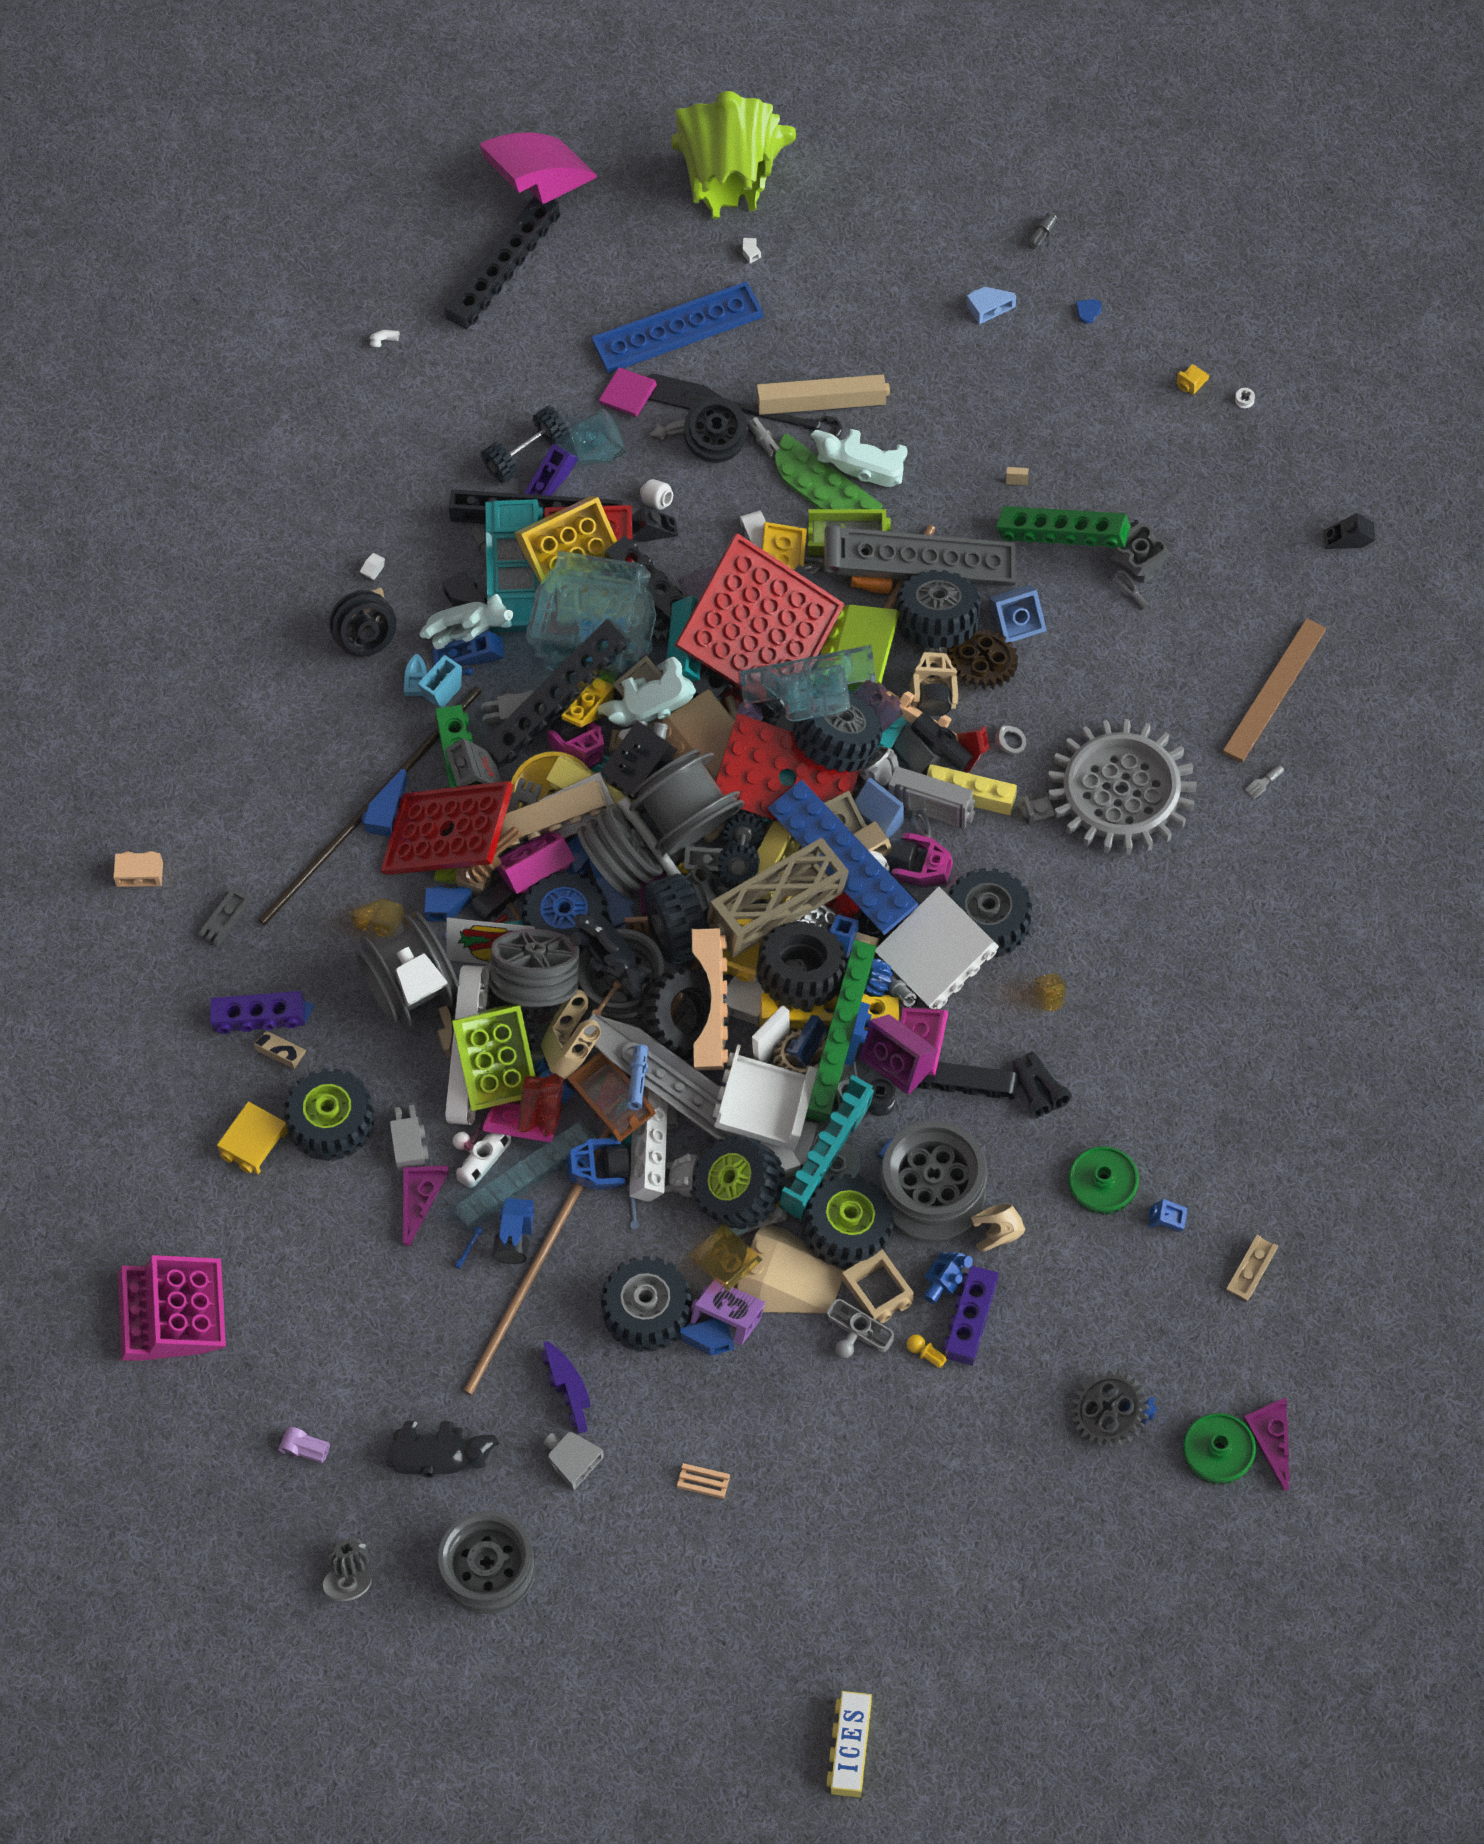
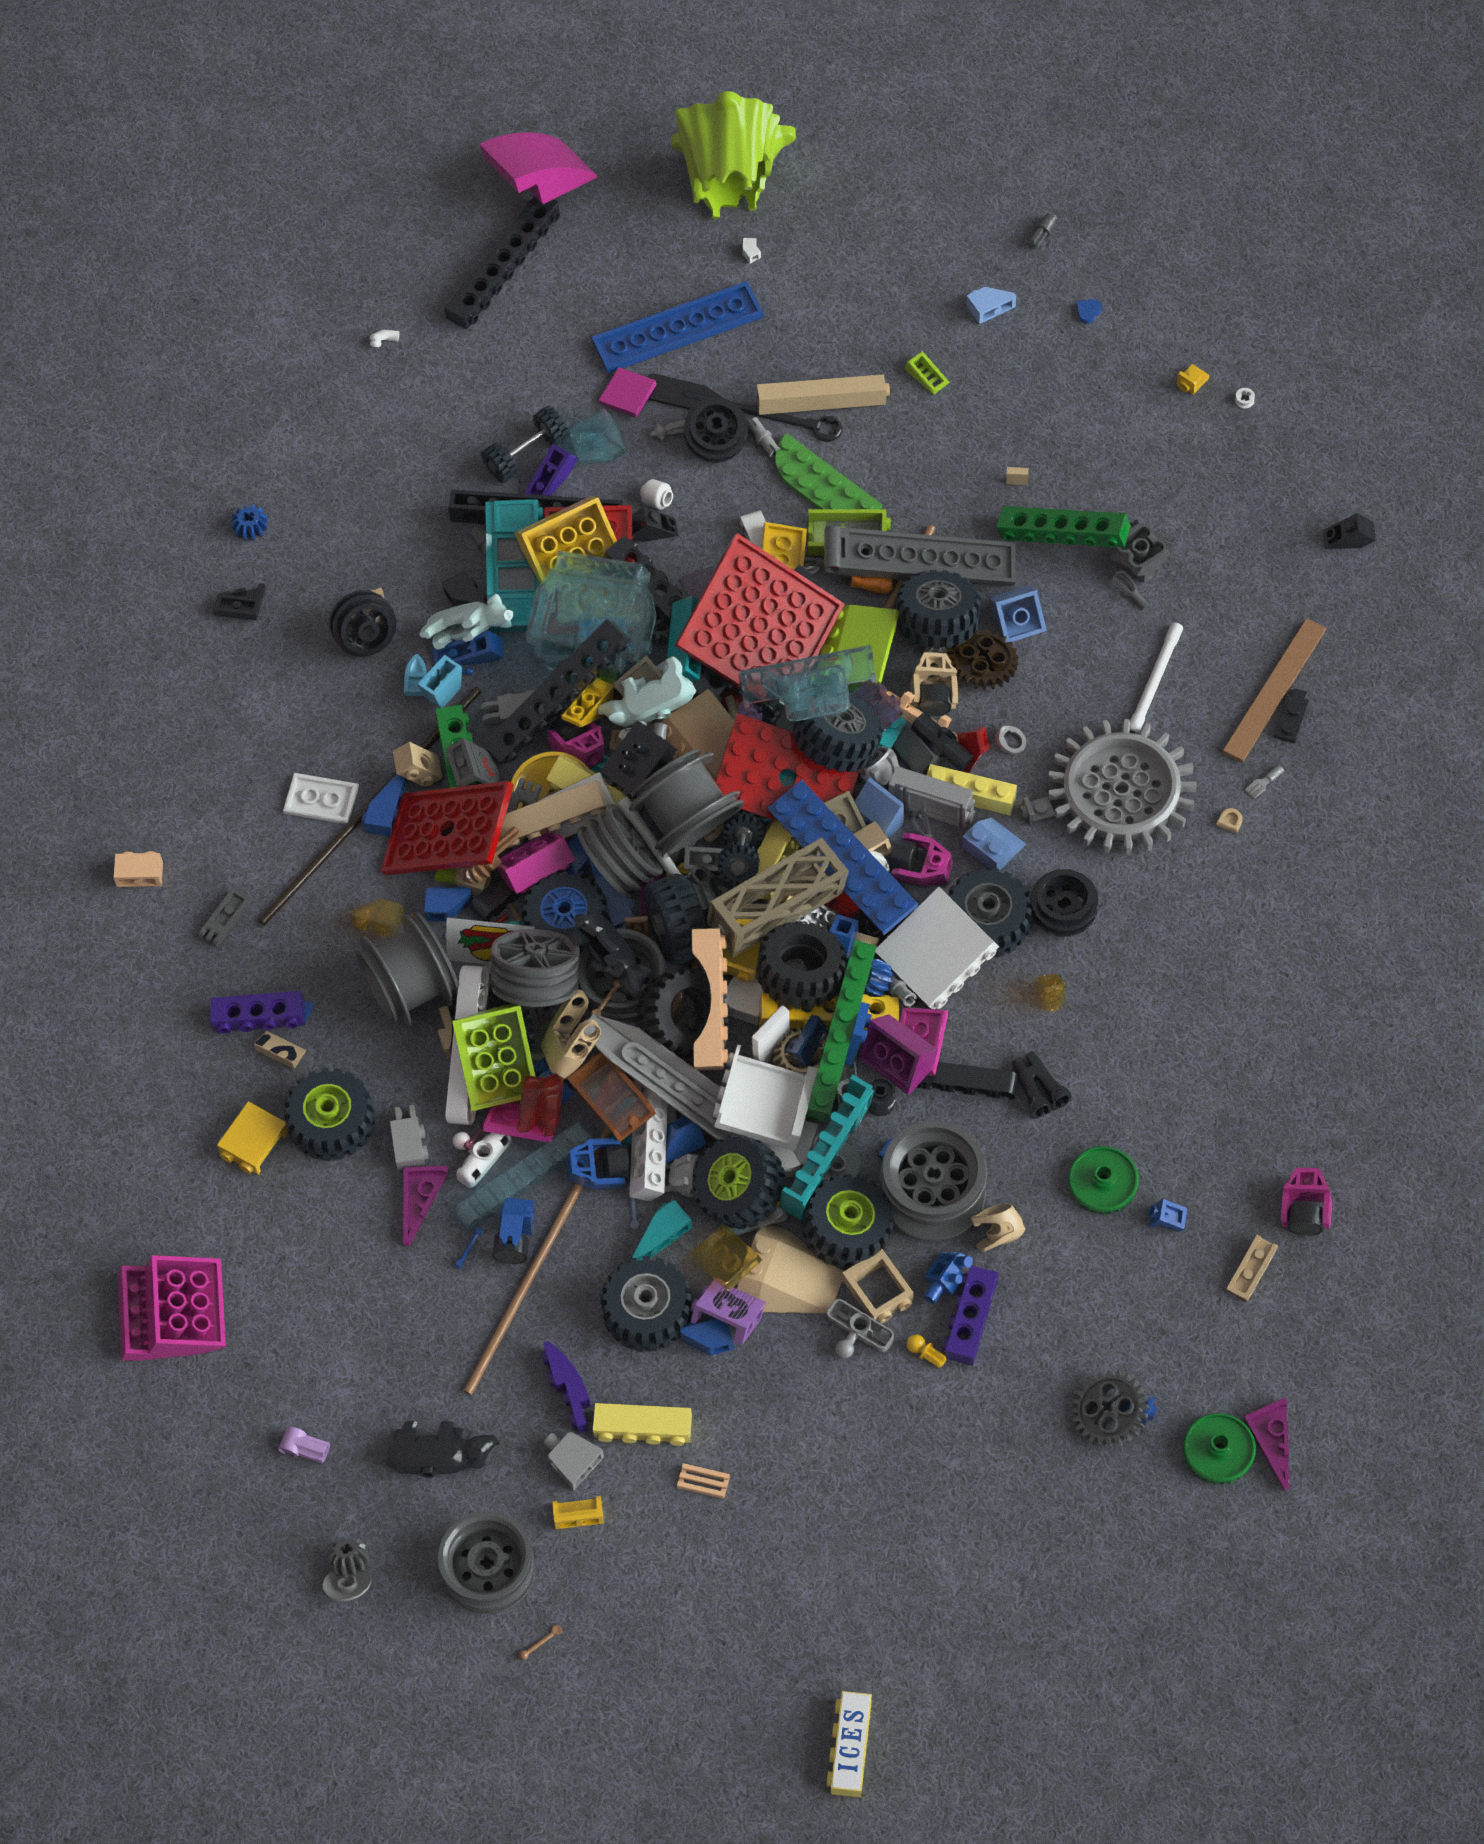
white piece [360,553,385,580] -> none
white torso [394,947,447,1007] -> none
medium blue pin [627,1044,649,1110] -> none
light aqua animal [810,429,907,487] -> none
none -> black wing [213,583,265,621]
none -> blue gear [231,504,268,541]
none -> white tile [283,773,359,824]
none -> tan brick [393,742,442,787]
none -> medium nougat hinge [519,1625,562,1660]
none -> yellow hinge [552,1495,604,1529]
none -> light yellow brick [593,1403,692,1446]
none -> teal slope [632,1200,692,1261]
none -> blue slope [665,1116,707,1164]
none -> lime slope [904,351,950,395]
none -> medium blue slope [962,818,1026,871]
none -> black wheel [1031,869,1099,937]
none -> white piece [1129,623,1183,735]
none -> tan tile [1216,808,1242,834]
none -> black hinge [1274,688,1309,744]
none -> dark pink piece [1281,1167,1332,1236]

